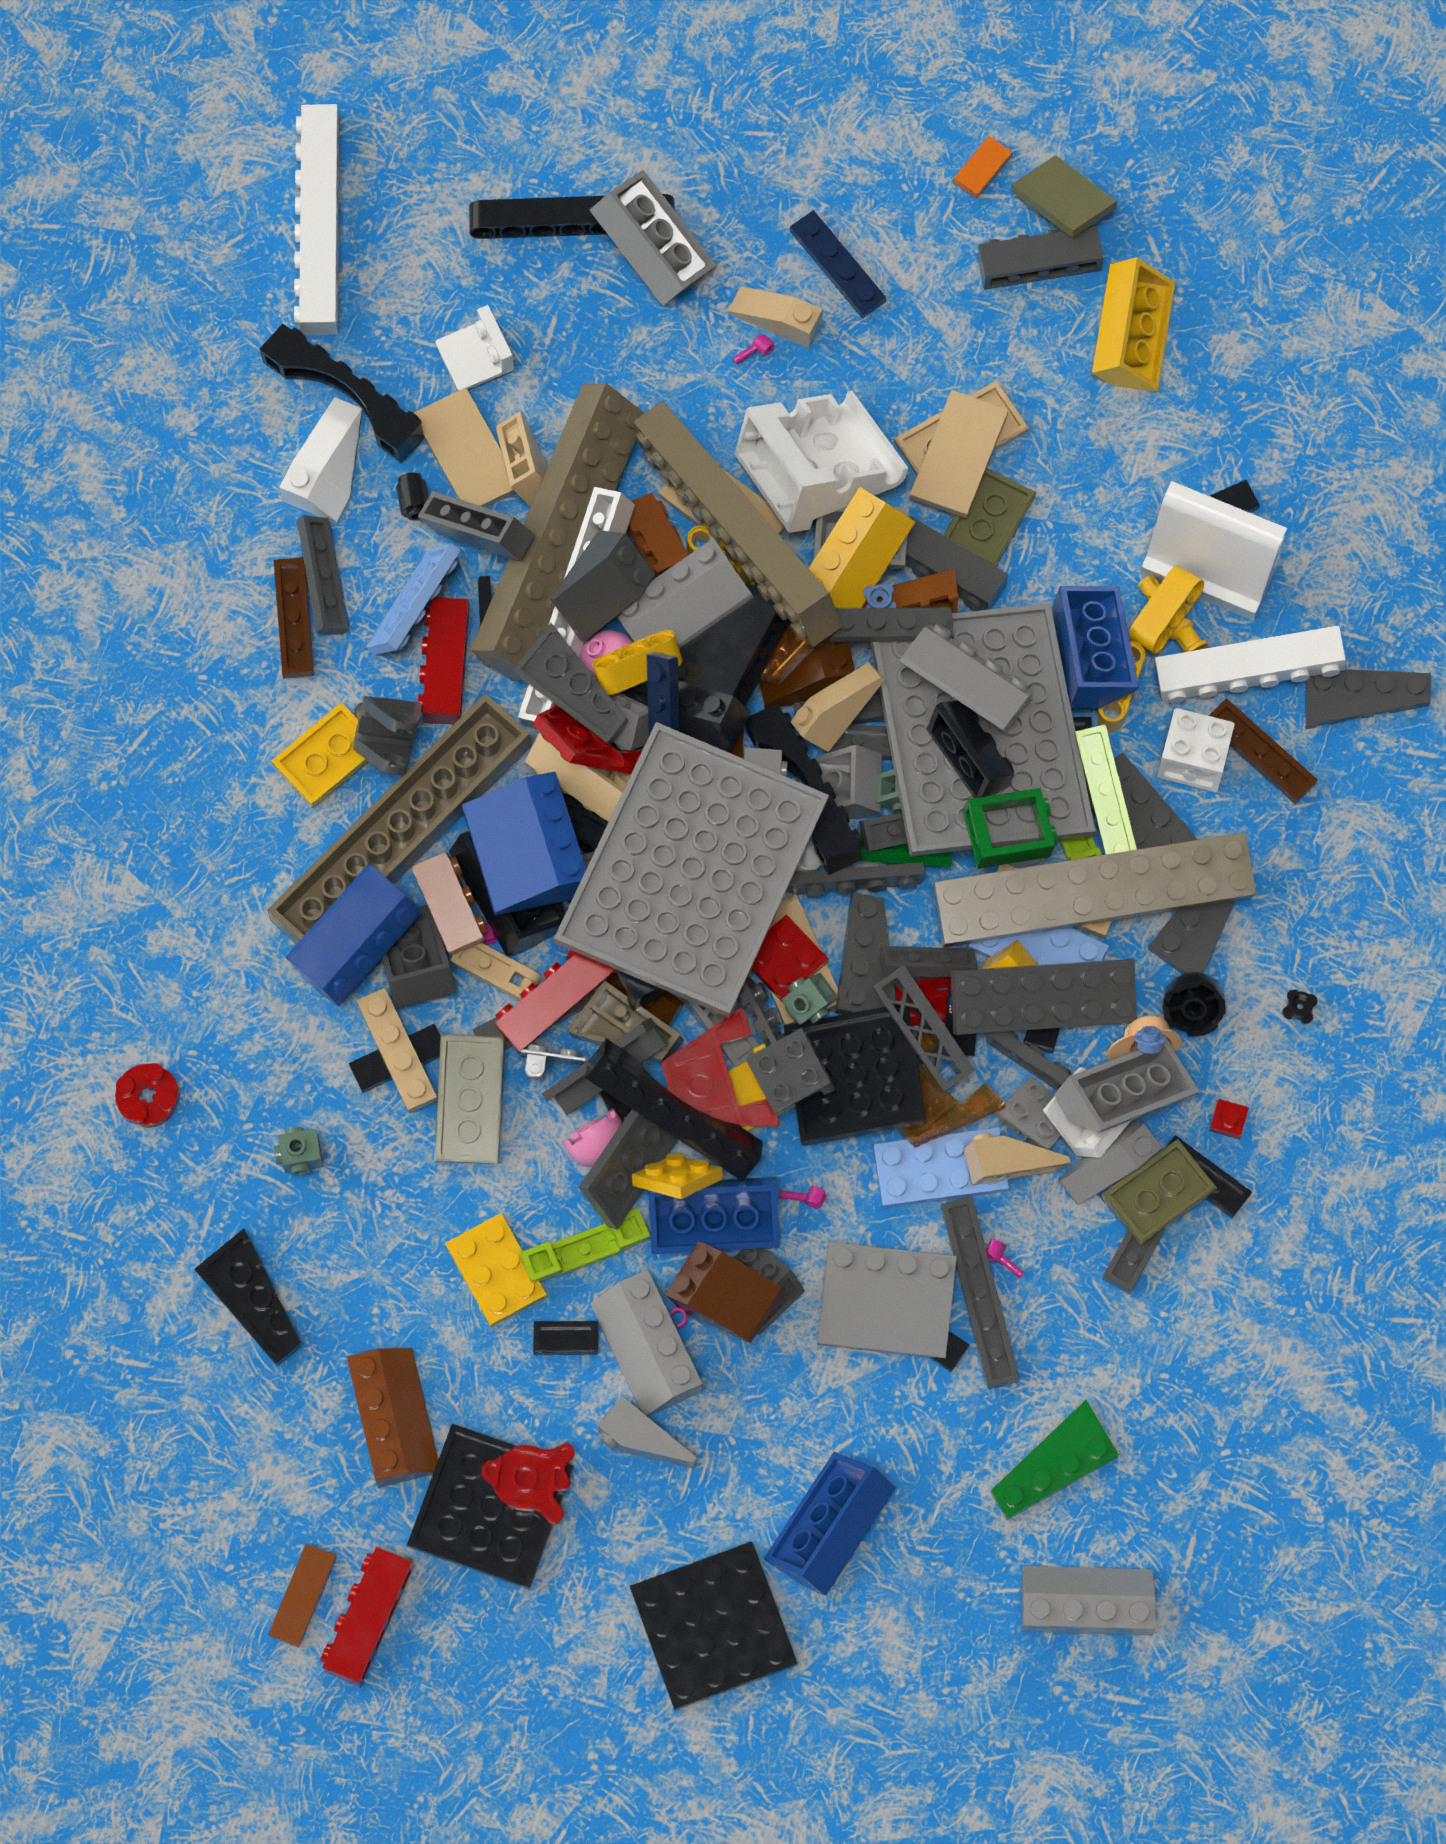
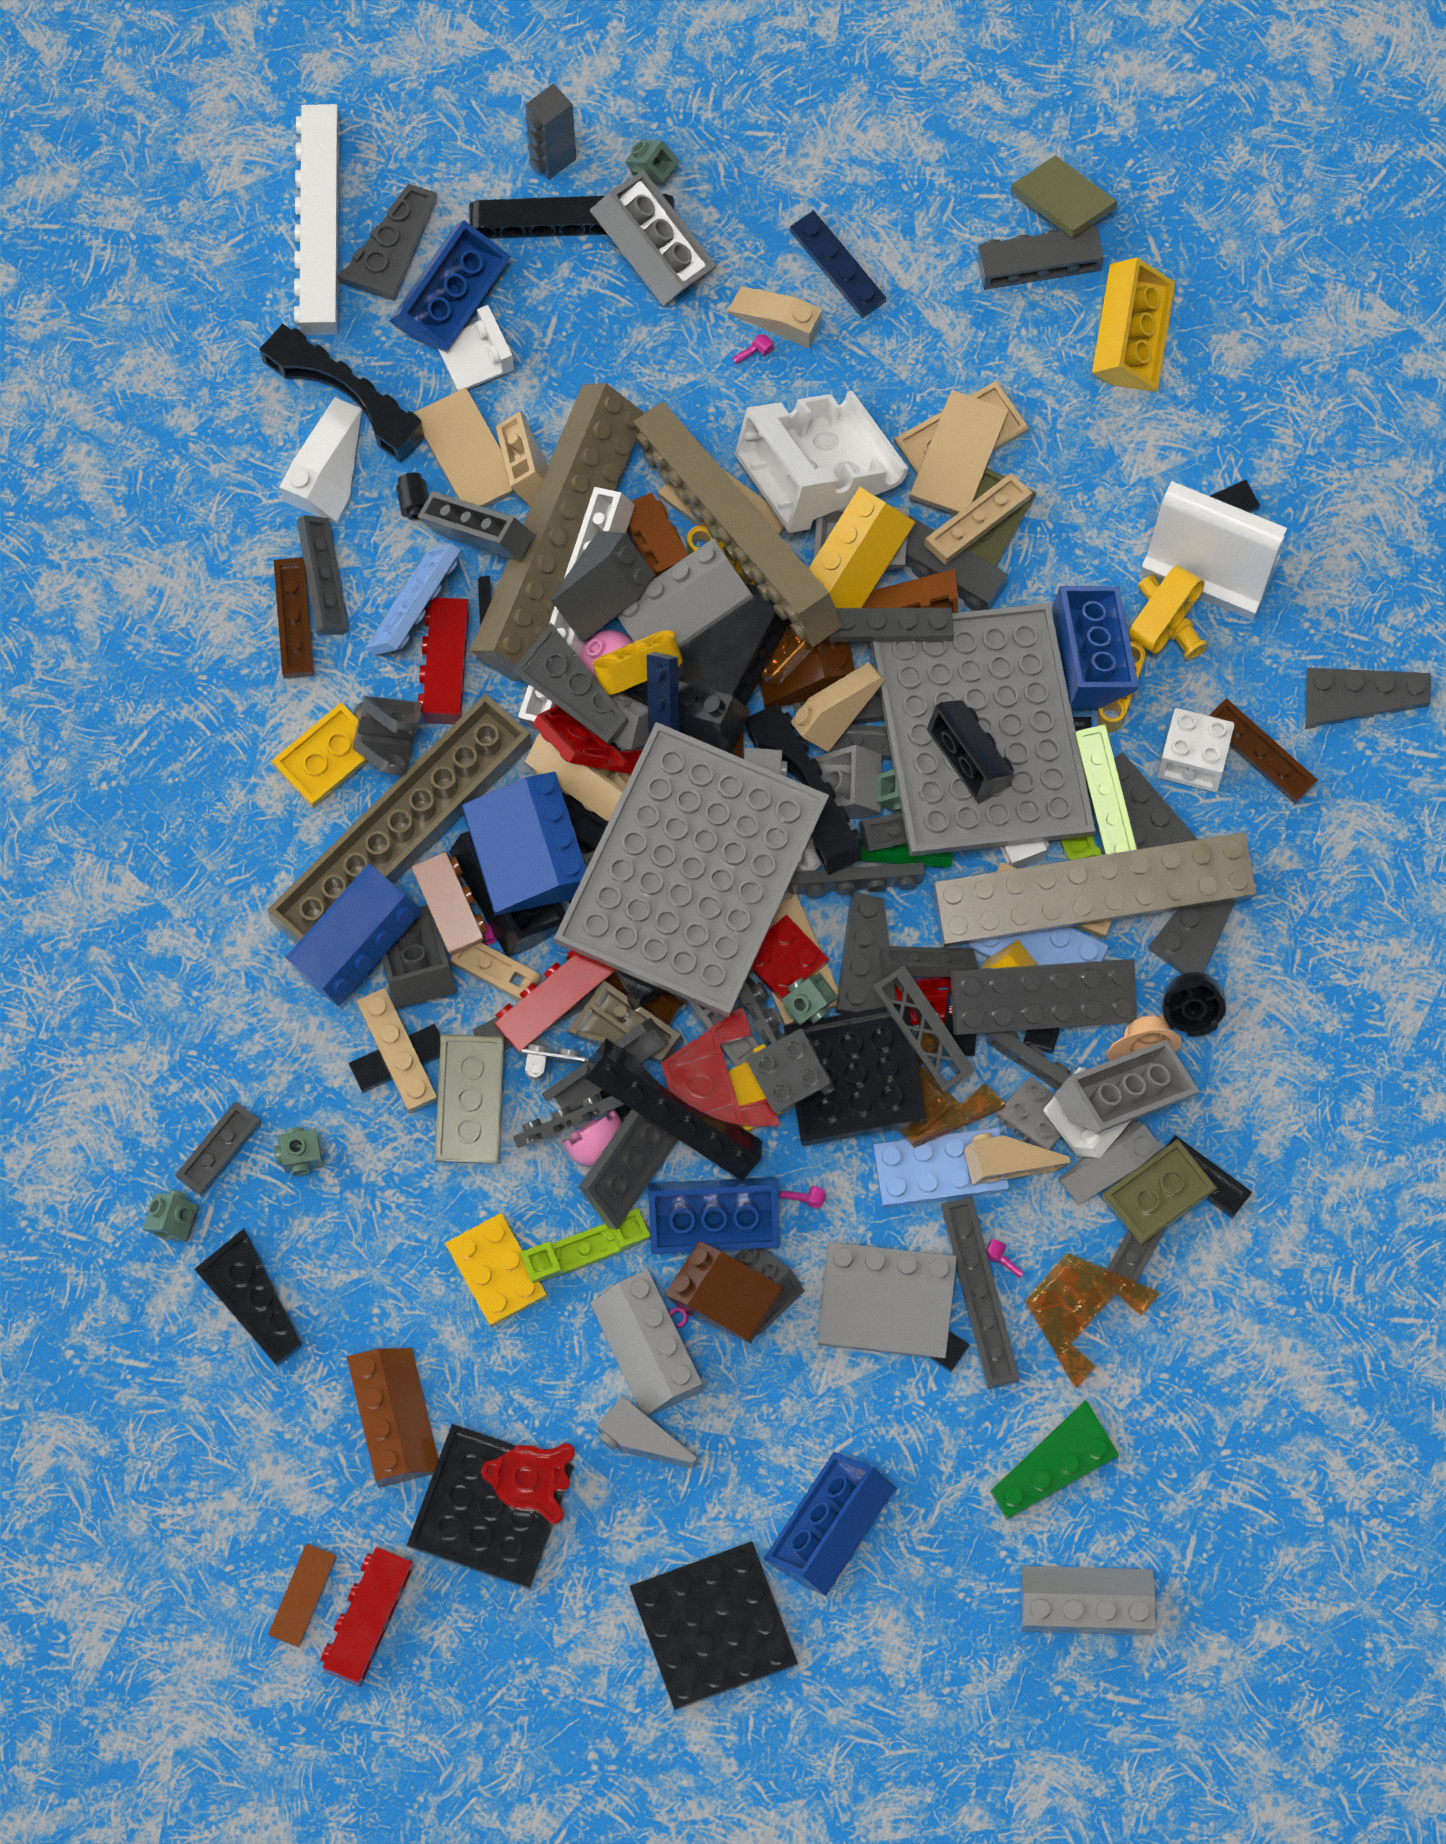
red plate [115,1063,180,1128] -> none
black tile [533,1321,598,1355] -> none
yellow plate [632,1153,723,1199] -> none
medium blue plate [863,583,896,608] -> none
light grey slope [899,623,1033,730] -> none
orange tile [953,136,1013,199] -> none
green window [963,788,1058,869] -> none
medium blue plate [1135,1026,1166,1054] -> none
white brick [1155,625,1346,704] -> none
red plate [1209,1099,1249,1140] -> none
black plate [1282,989,1318,1024] -> none
none -> sand green brick [143,1190,198,1241]
none -> dark grey plate [175,1102,261,1196]
none -> dark grey wing [337,184,437,300]
none -> blue slope [389,220,512,352]
none -> dark grey wing [513,1094,624,1148]
none -> dark grey brick [525,83,576,180]
none -> sand green brick [625,139,680,183]
none -> tan plate [924,473,1032,565]
none -> clear orange wing [1025,1253,1161,1389]

